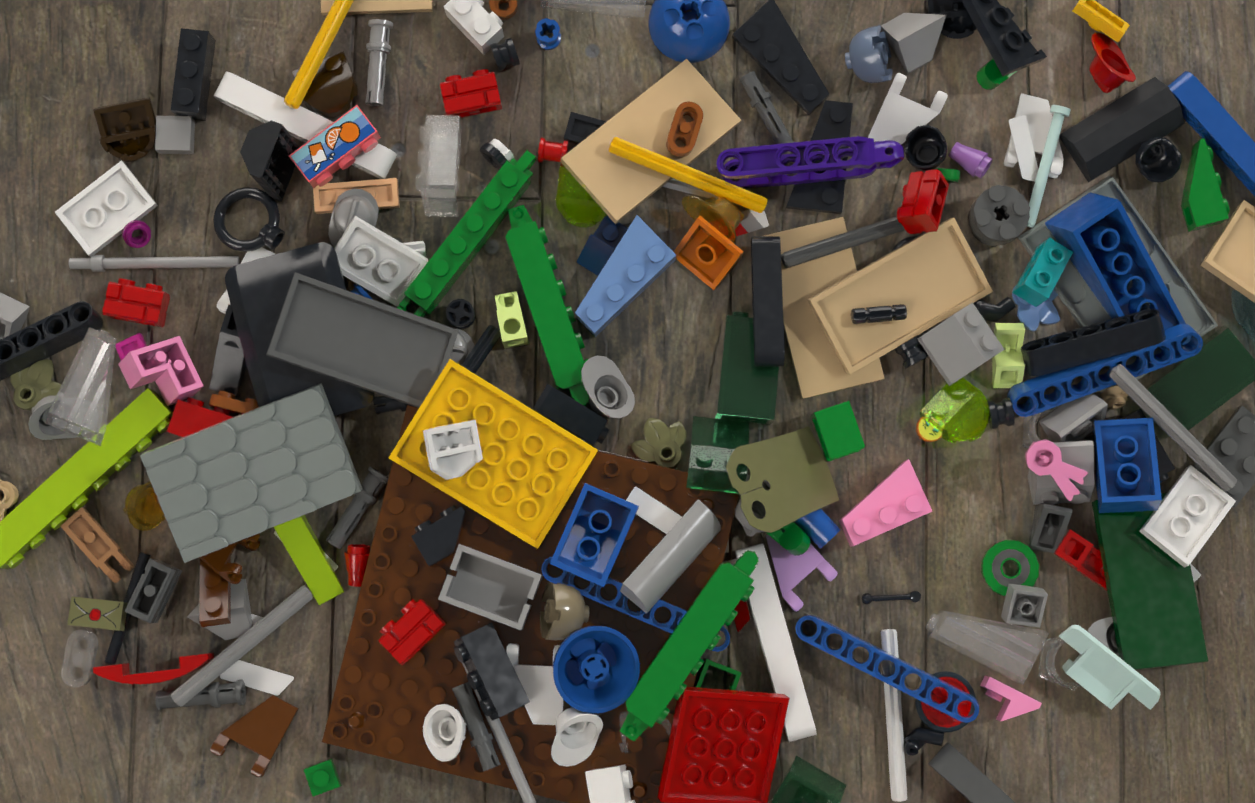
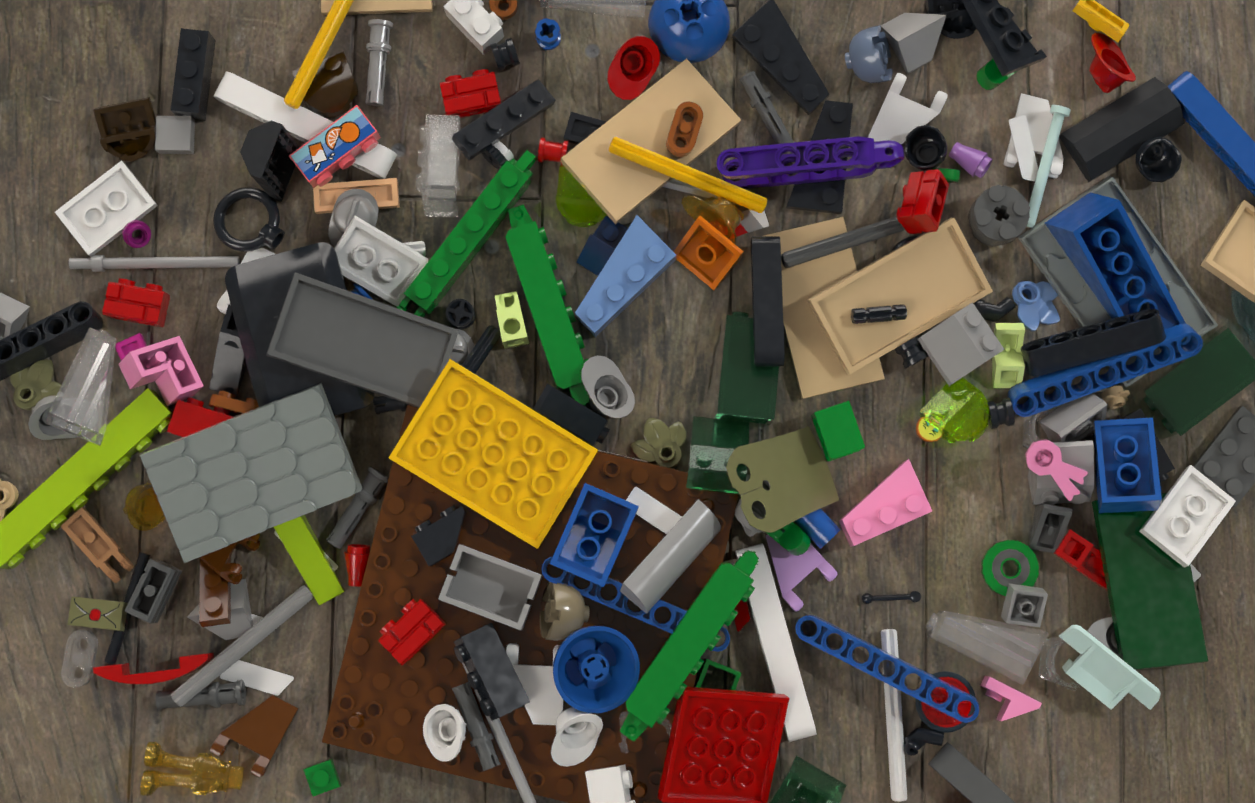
white slope [423,420,483,480] -> none
teal brick [1012,237,1073,307] -> none
light grey axle [1109,364,1237,491] -> none
green slope [1181,138,1230,232] -> none
none -> clear yellow piece [140,742,244,796]
none -> black plate [451,79,556,161]
none -> red piece [607,36,660,100]

